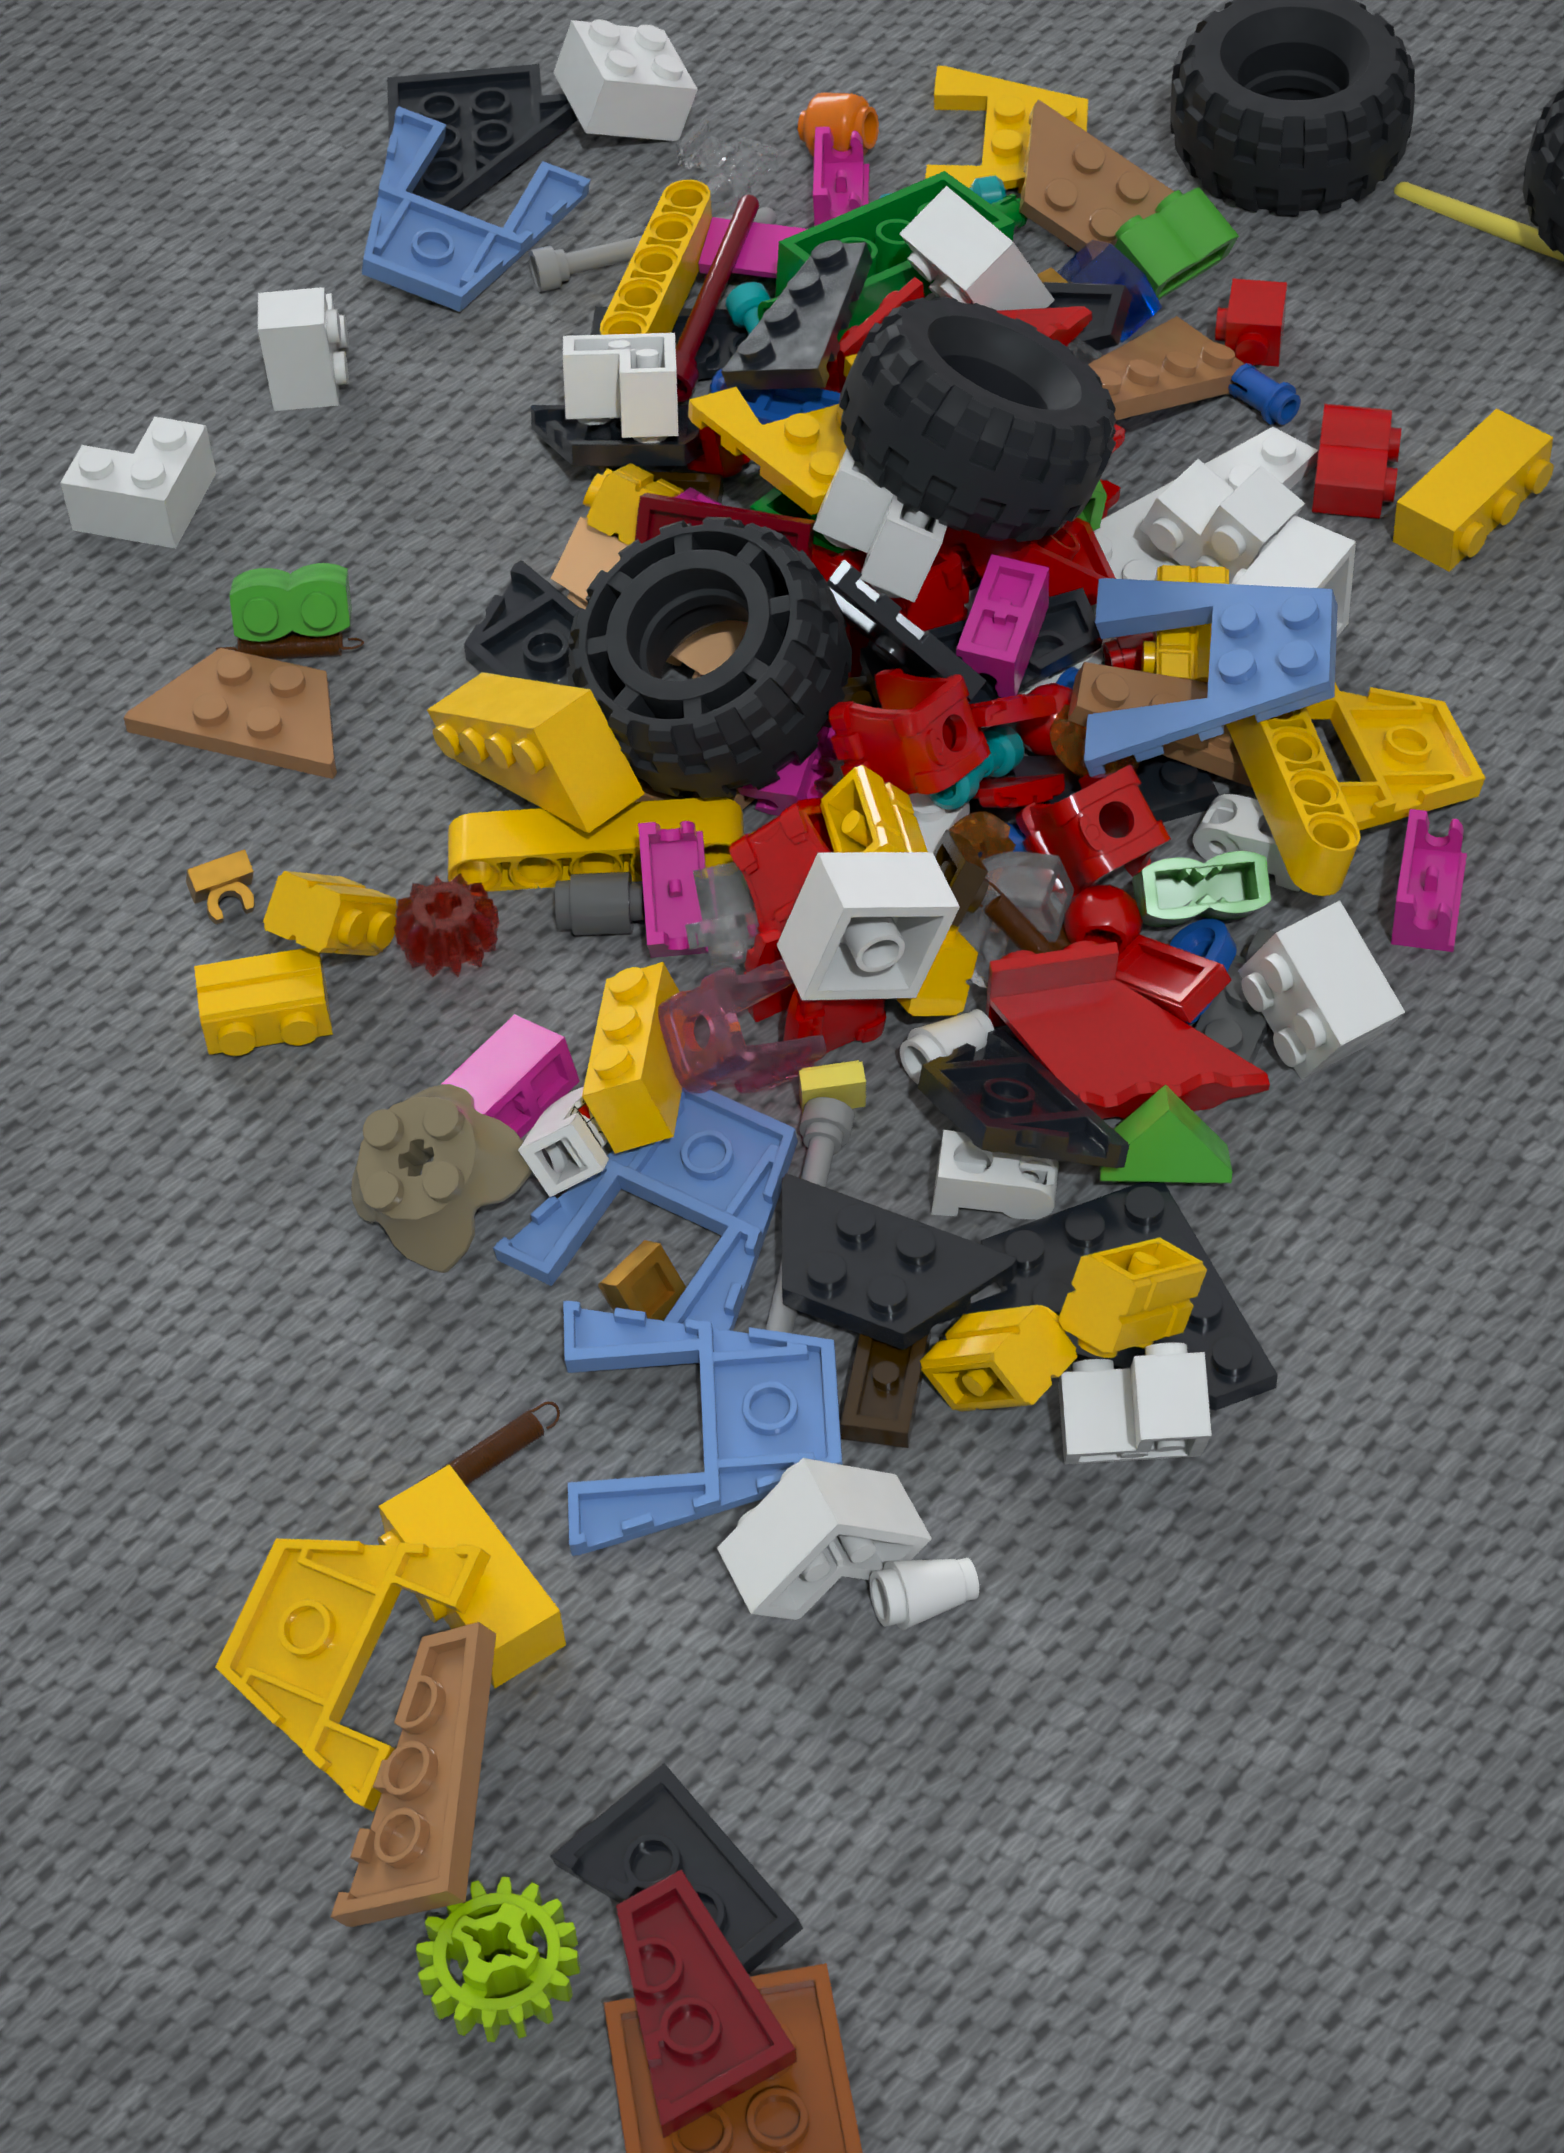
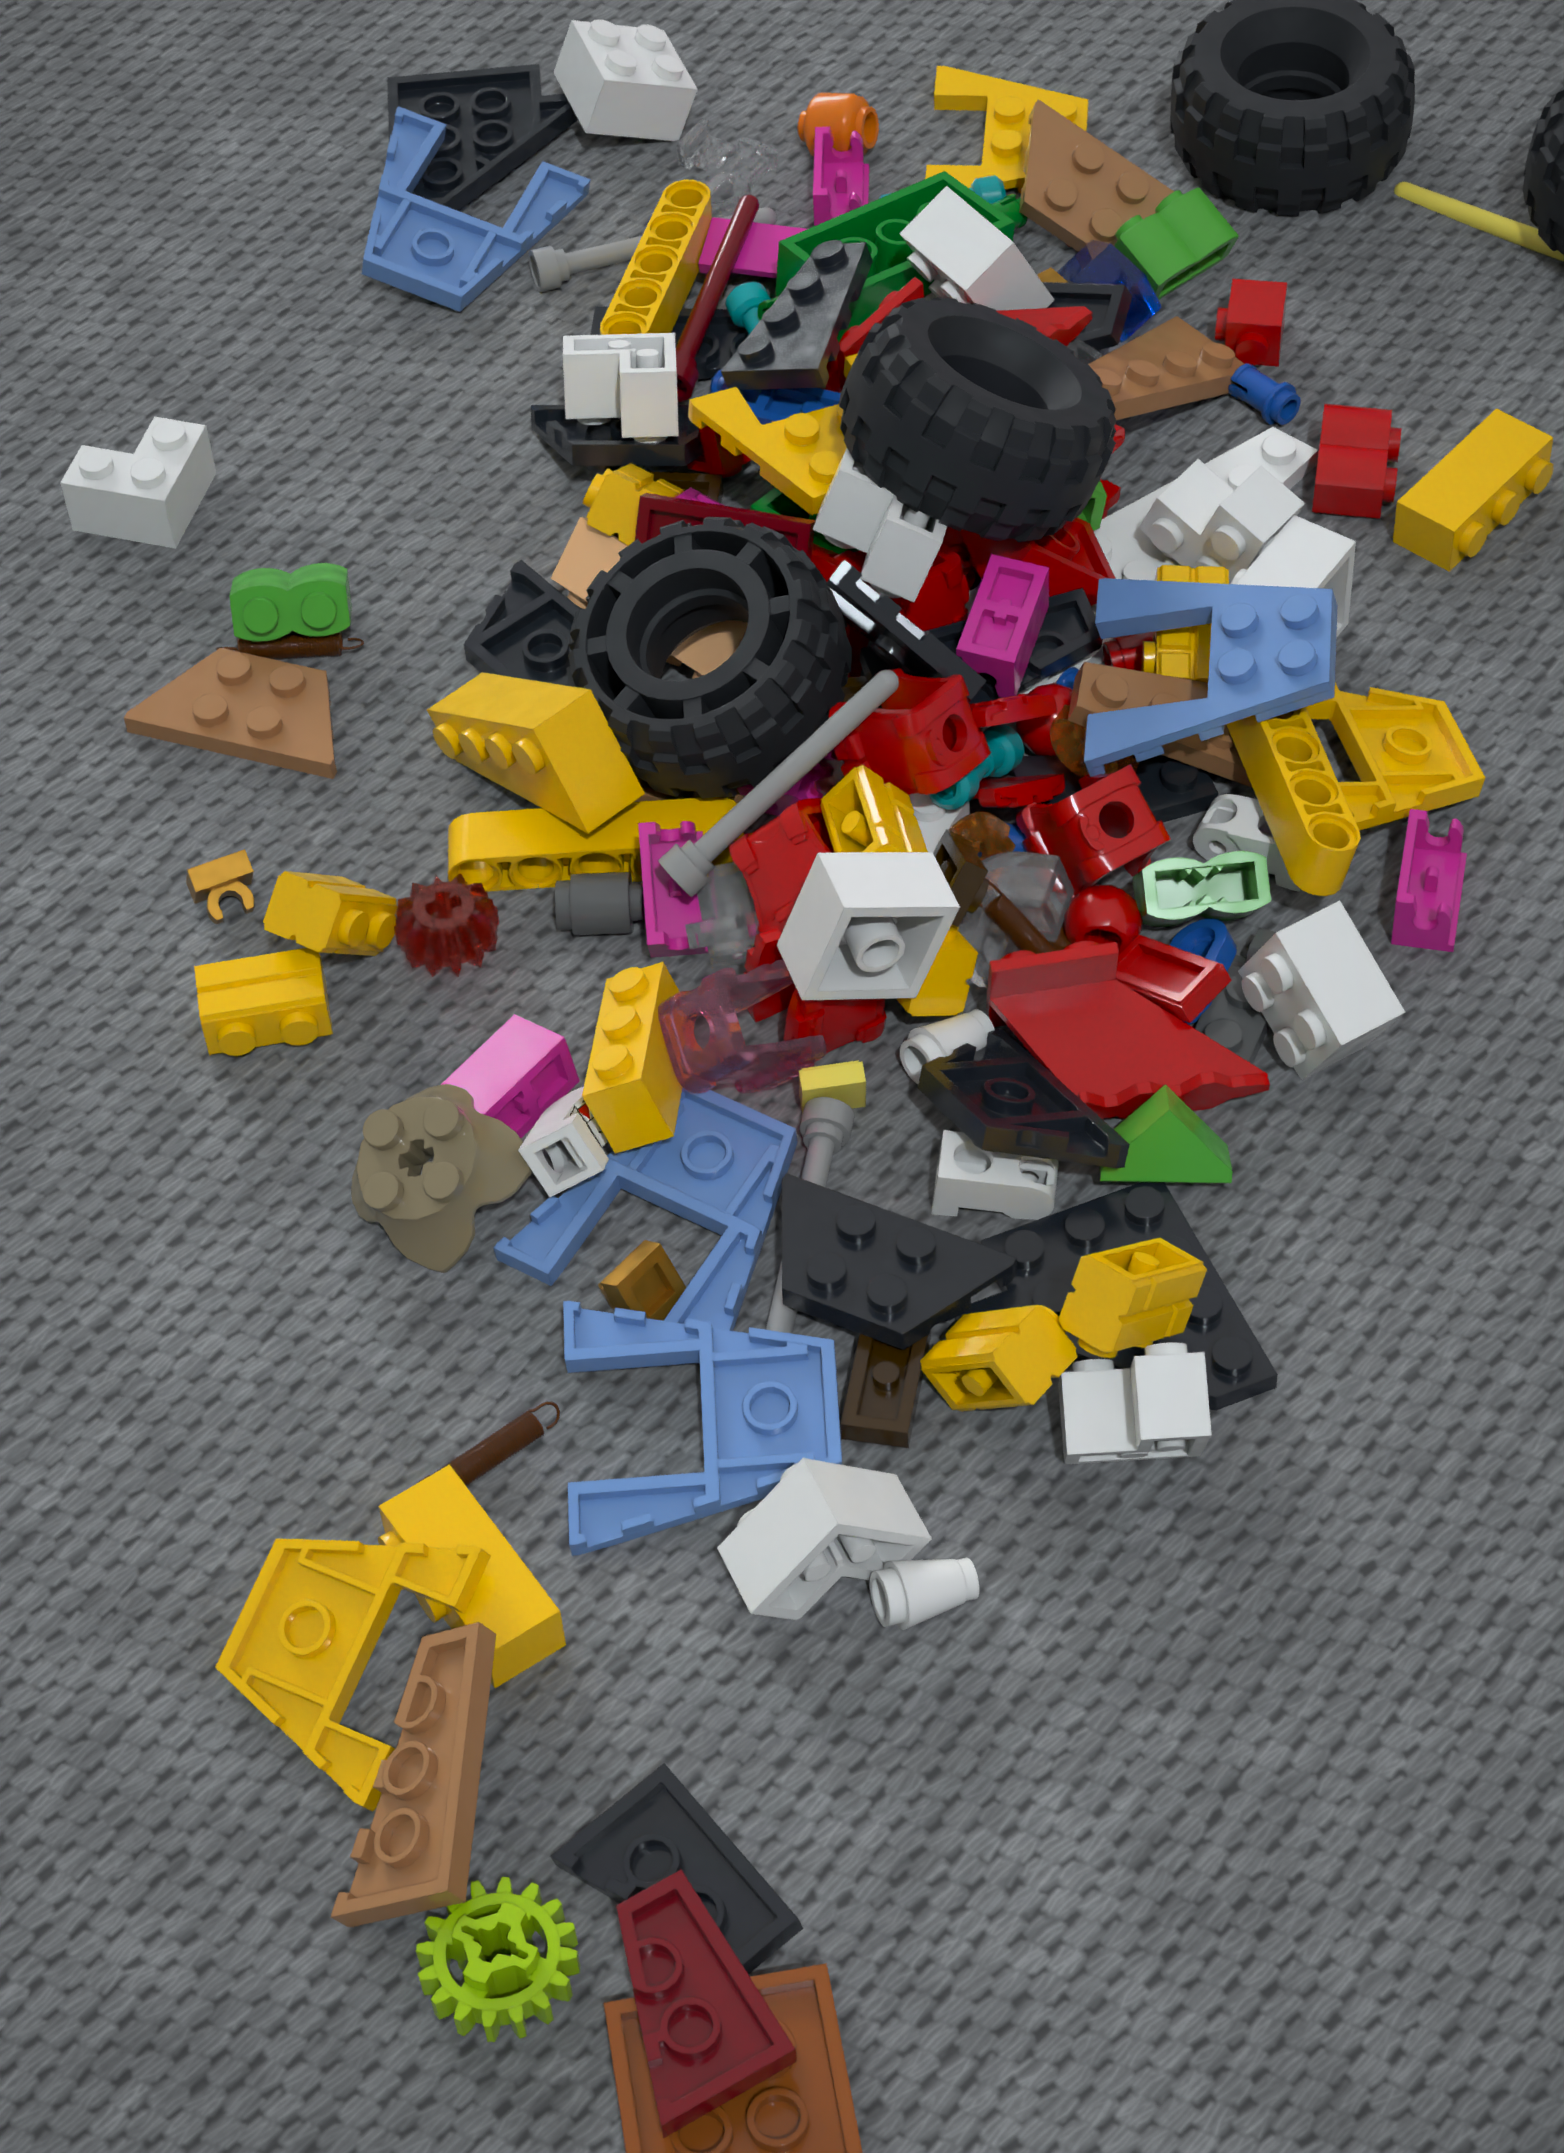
white brick [258,287,349,411] -> none
none -> light grey piece [658,670,899,897]

